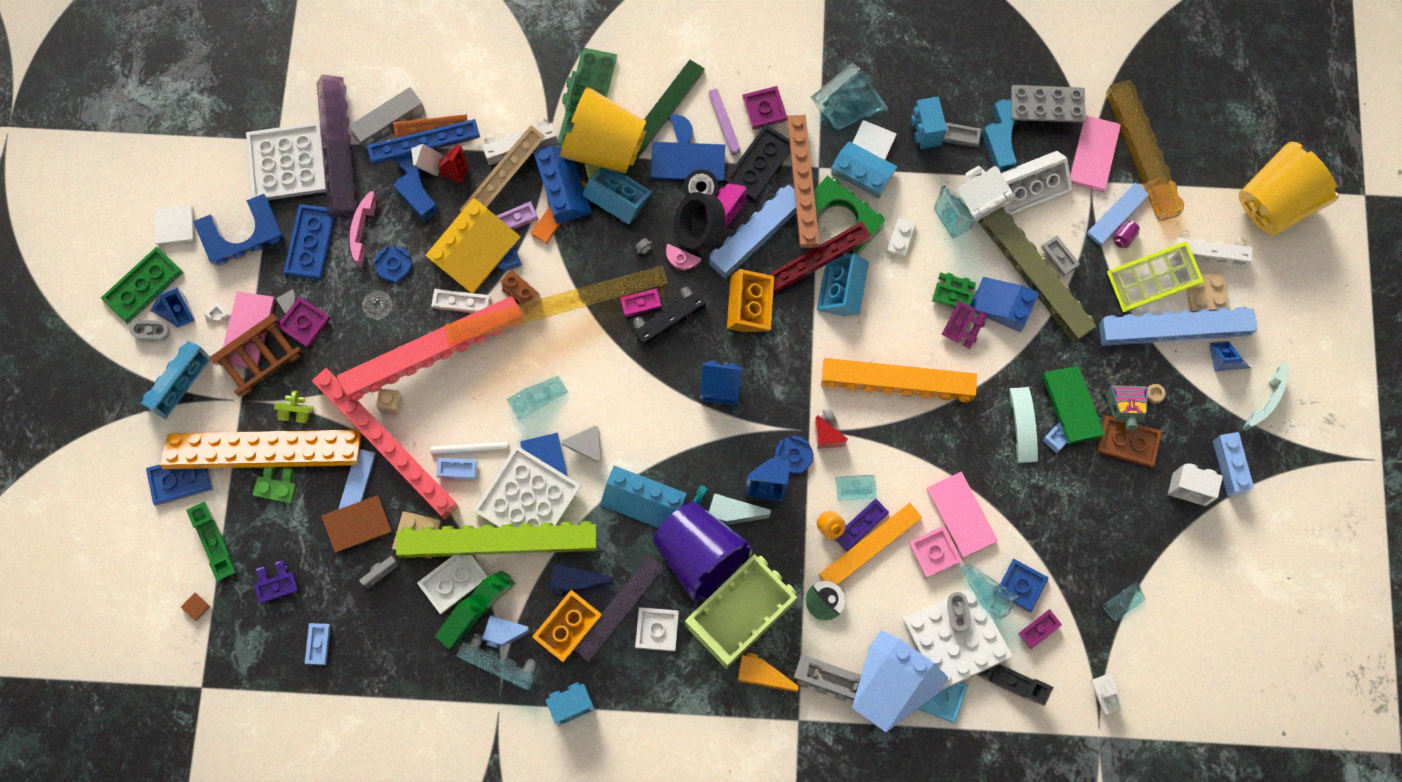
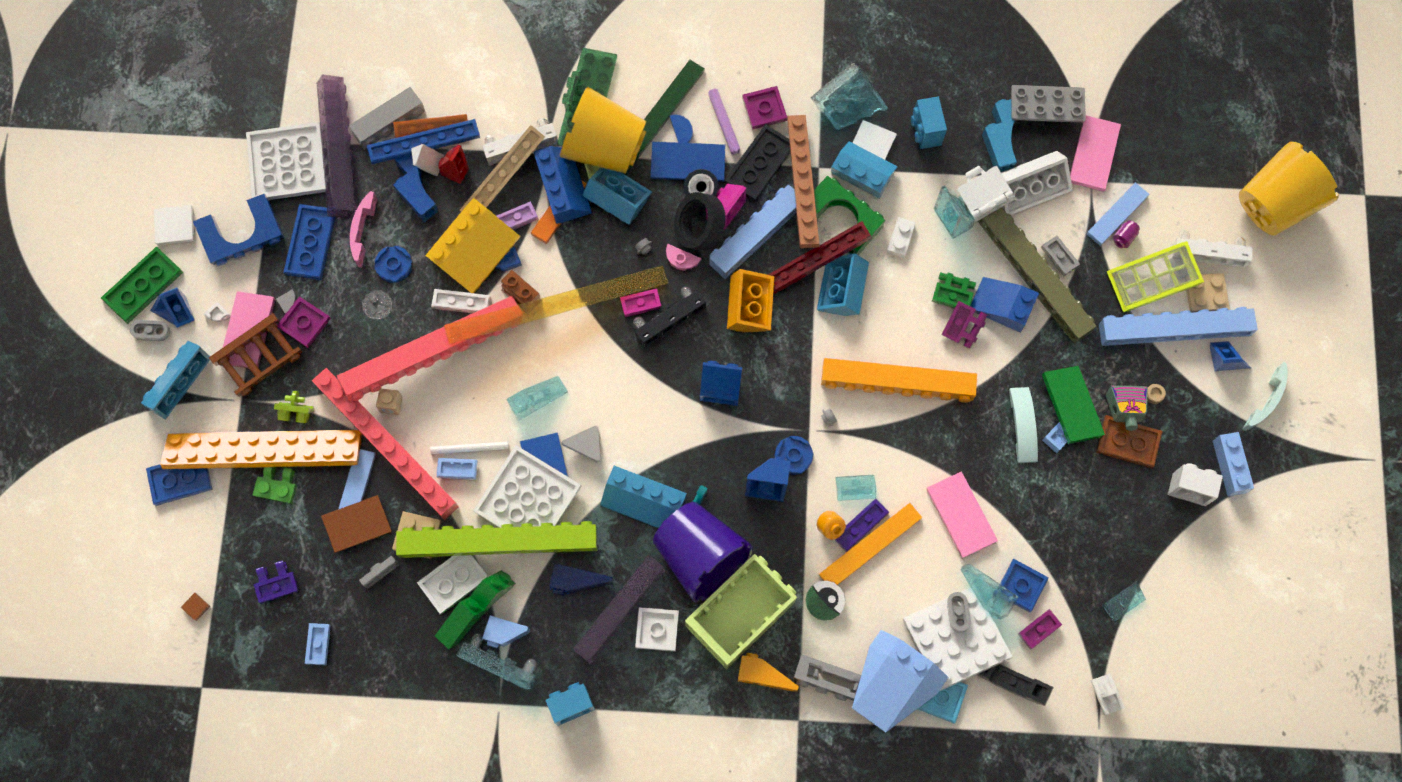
green slope [186,502,236,582] -> none
light orange slope [532,590,602,662] -> none
light aqua slope [709,494,771,525] -> none
red slope [814,415,848,449] -> none
bright pink plate [908,526,962,578] -> none
light grey tile [943,123,982,148] -> none
clear yellow brick [1106,80,1184,222] -> none

